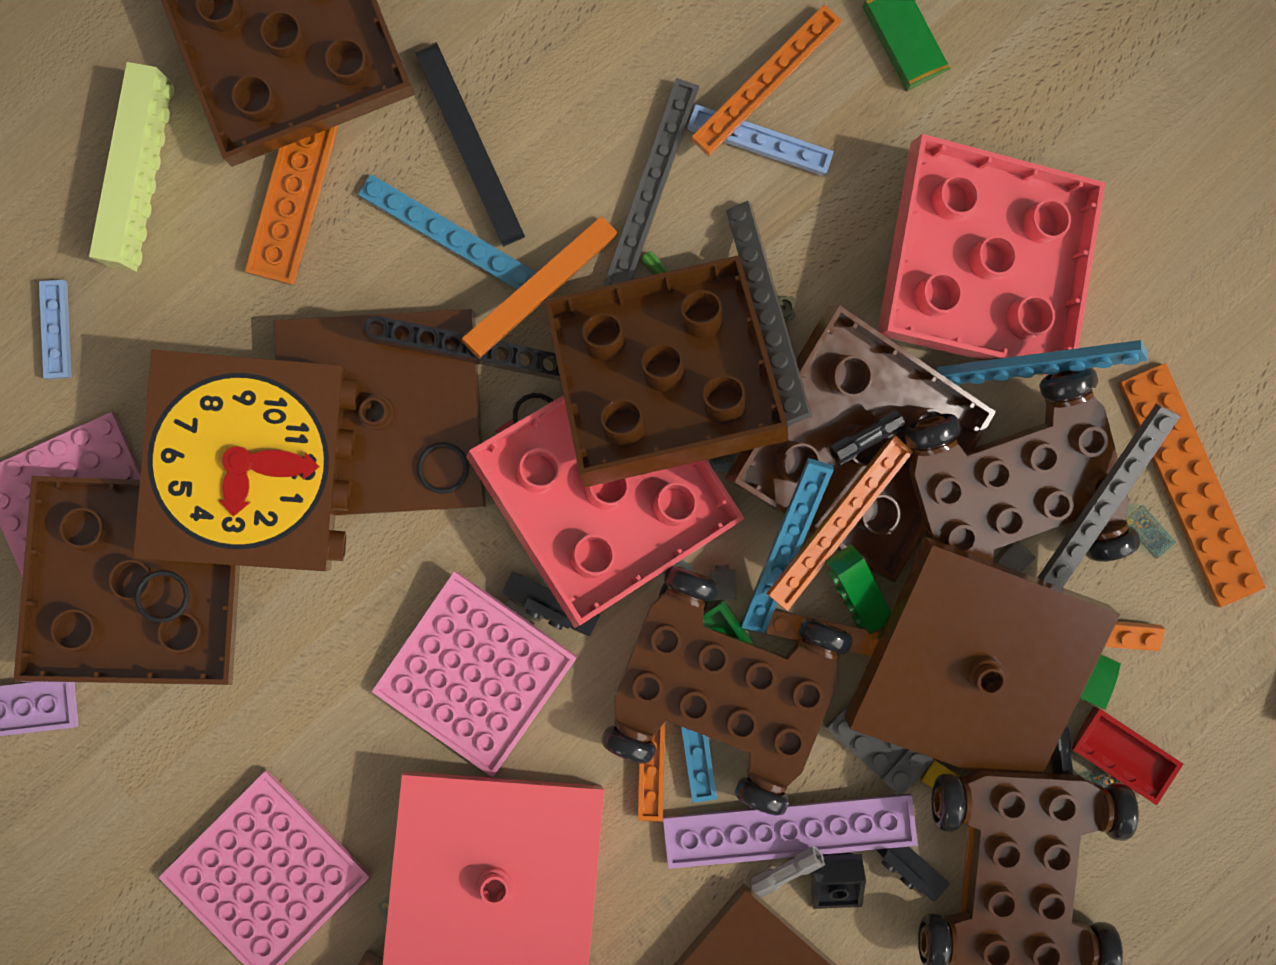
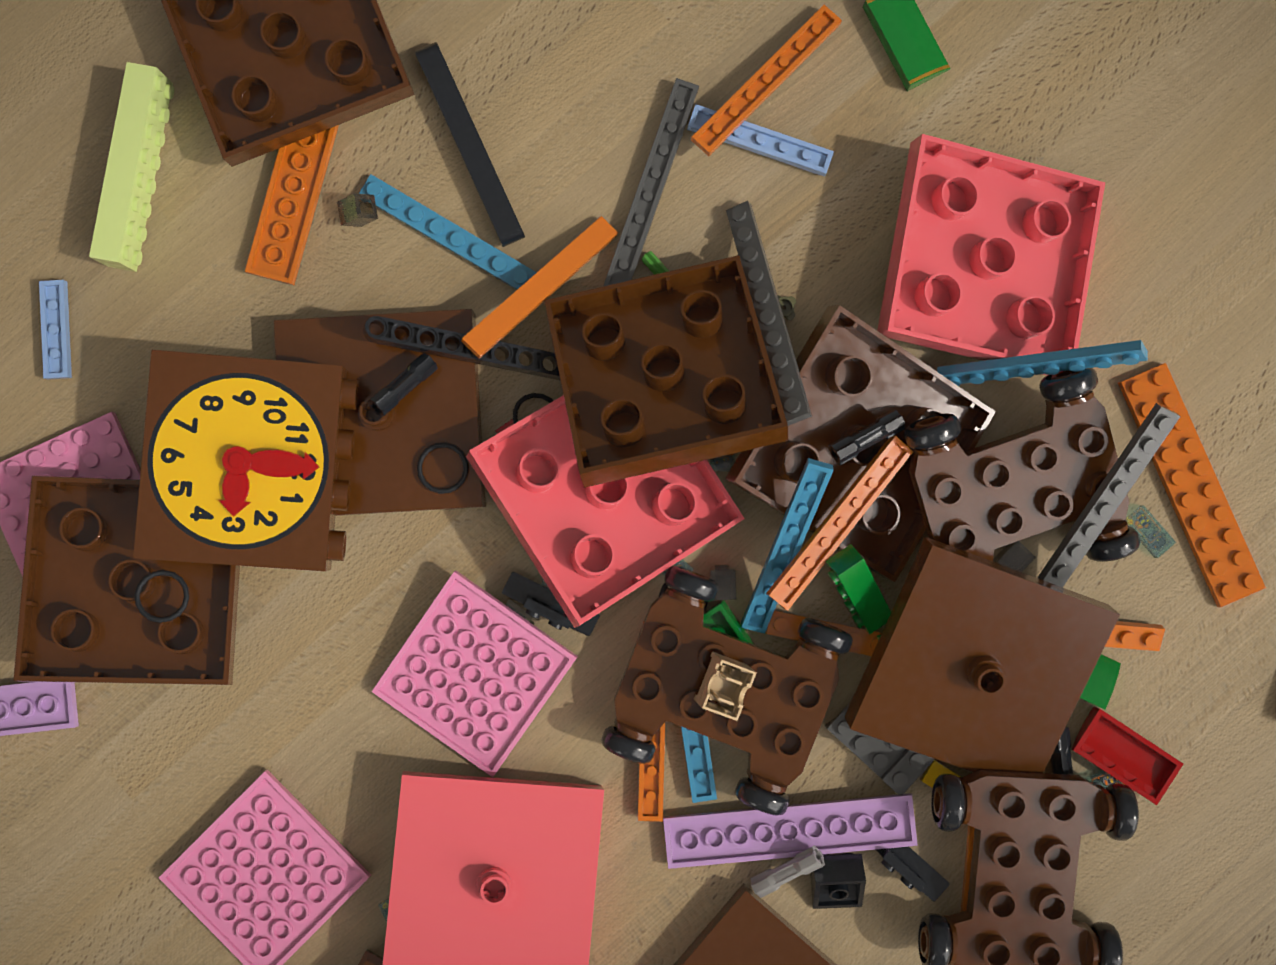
none -> clear smoke brick [337,193,378,227]
none -> black axle [367,353,438,417]
none -> tan piece [694,652,757,721]

